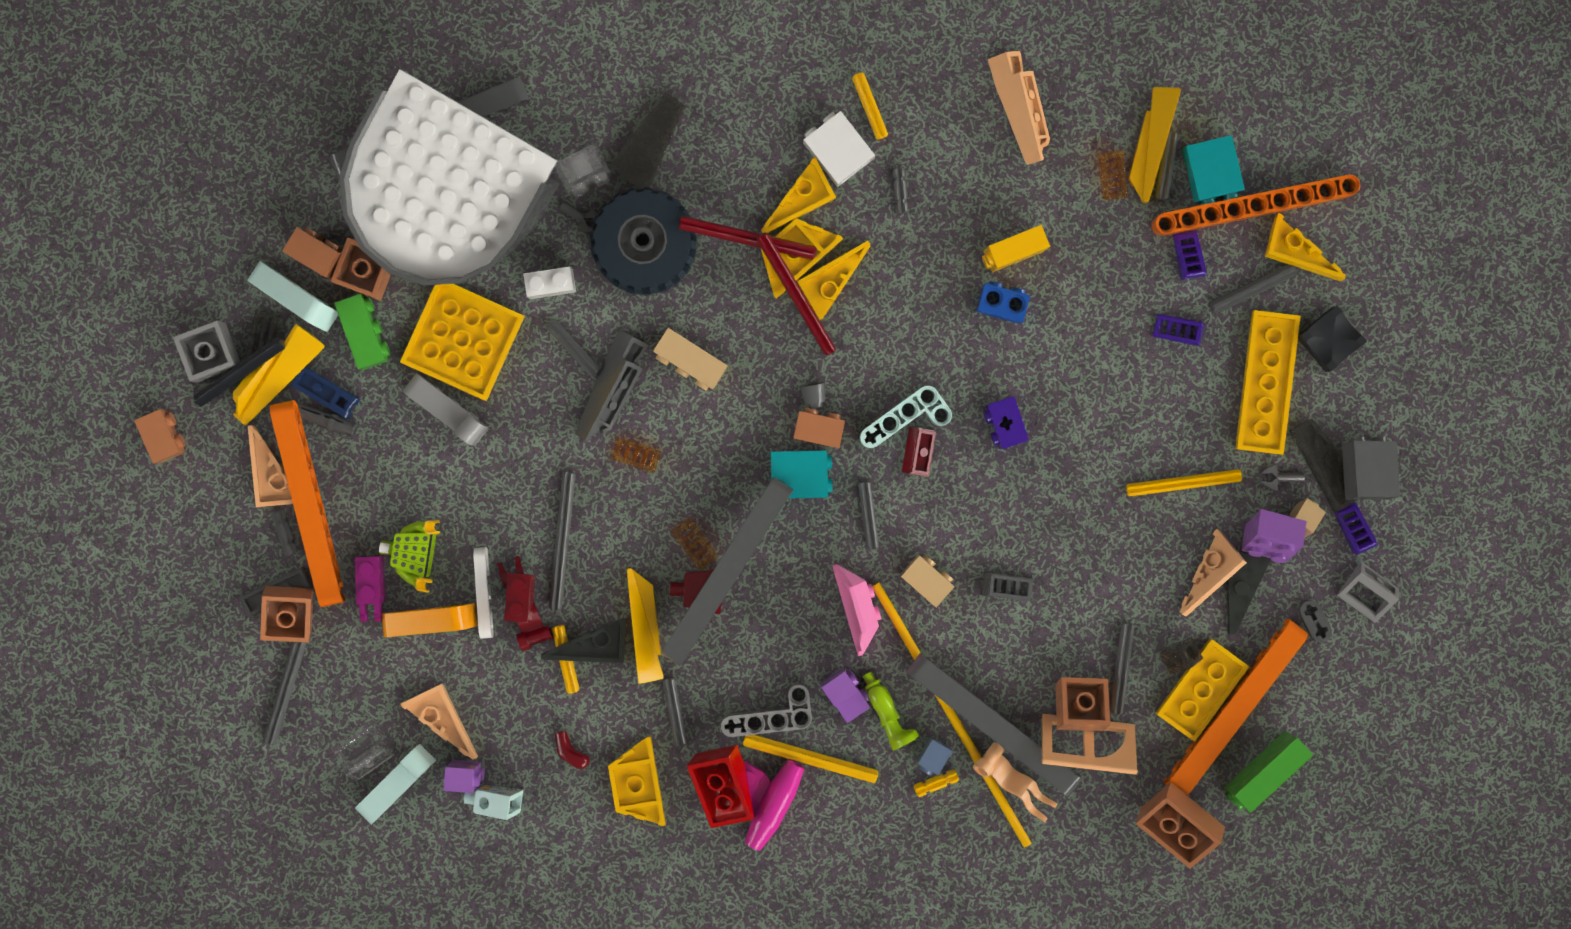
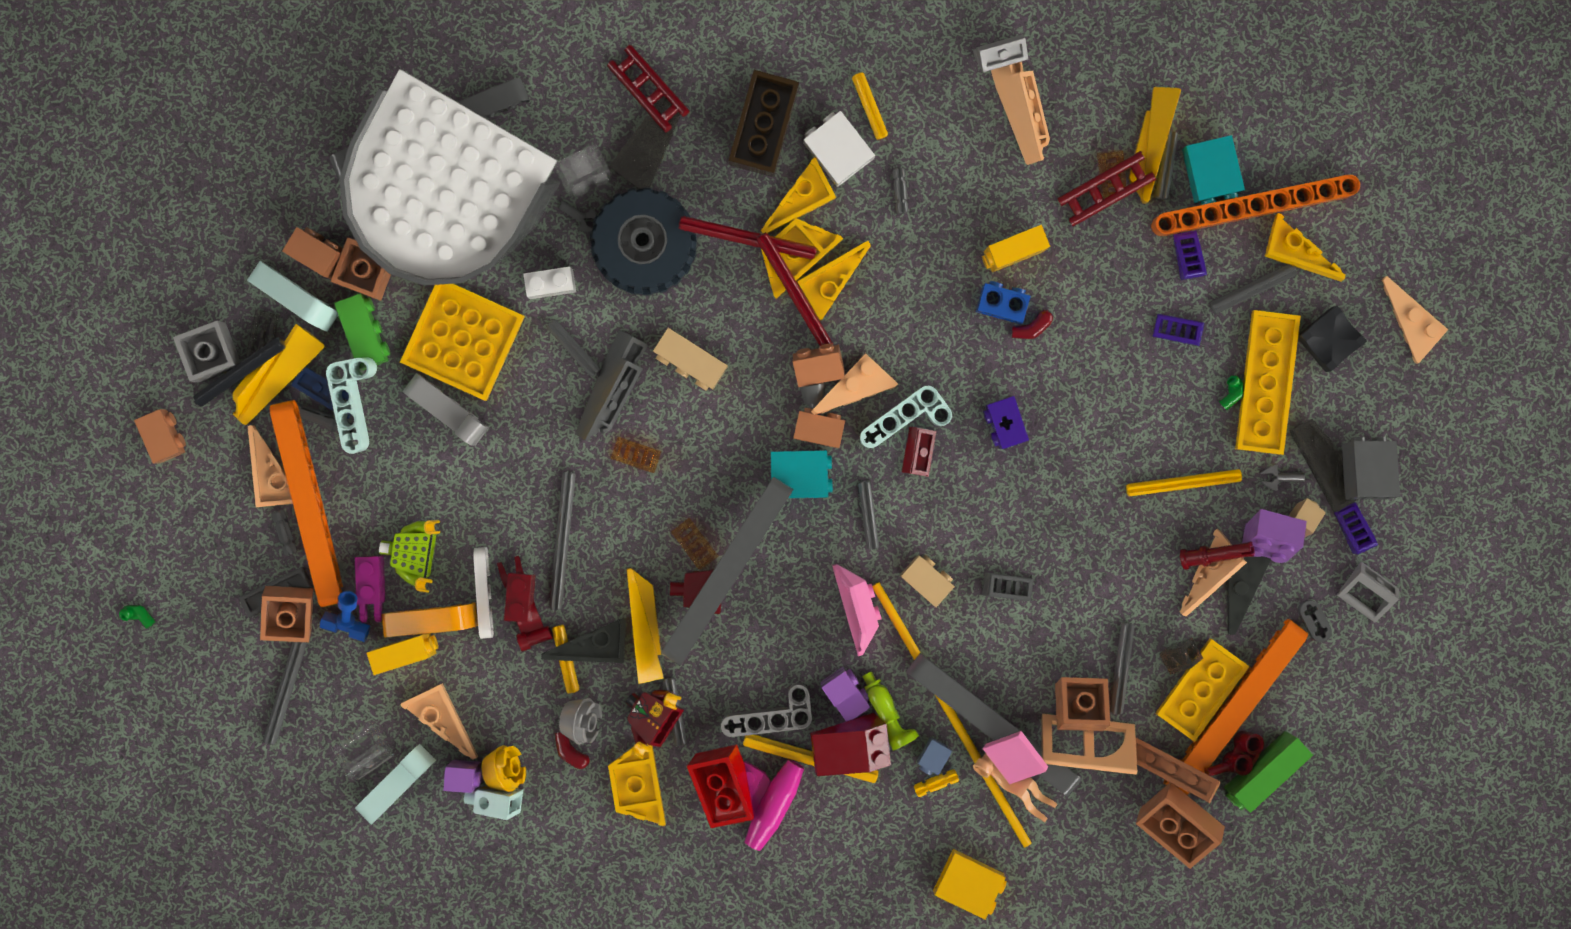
none -> green arm [119,605,156,629]
none -> blue bar [320,591,370,642]
none -> light aqua beam [326,357,377,454]
none -> yellow brick [367,633,438,675]
none -> yellow cone [482,745,526,792]
none -> light grey cone [559,698,602,745]
none -> dark red bar [607,45,690,133]
none -> dark red torso [626,690,684,760]
none -> dark brown brick [729,70,799,177]
none -> nougat brick [792,344,845,387]
none -> dark red slope [810,713,891,776]
none -> light nougat wing [811,353,898,415]
none -> yellow brick [933,849,1007,920]
none -> light grey tile [973,34,1028,72]
none -> bright pink tile [983,731,1048,784]
none -> dark red arm [1012,310,1053,339]
none -> dark red bar [1057,151,1157,227]
none -> nougat plate [1136,738,1221,803]
none -> dark red pin [1180,541,1255,570]
none -> dark red beam [1205,731,1264,776]
none -> green arm [1219,375,1244,411]
none -> light nougat wing [1382,276,1448,364]

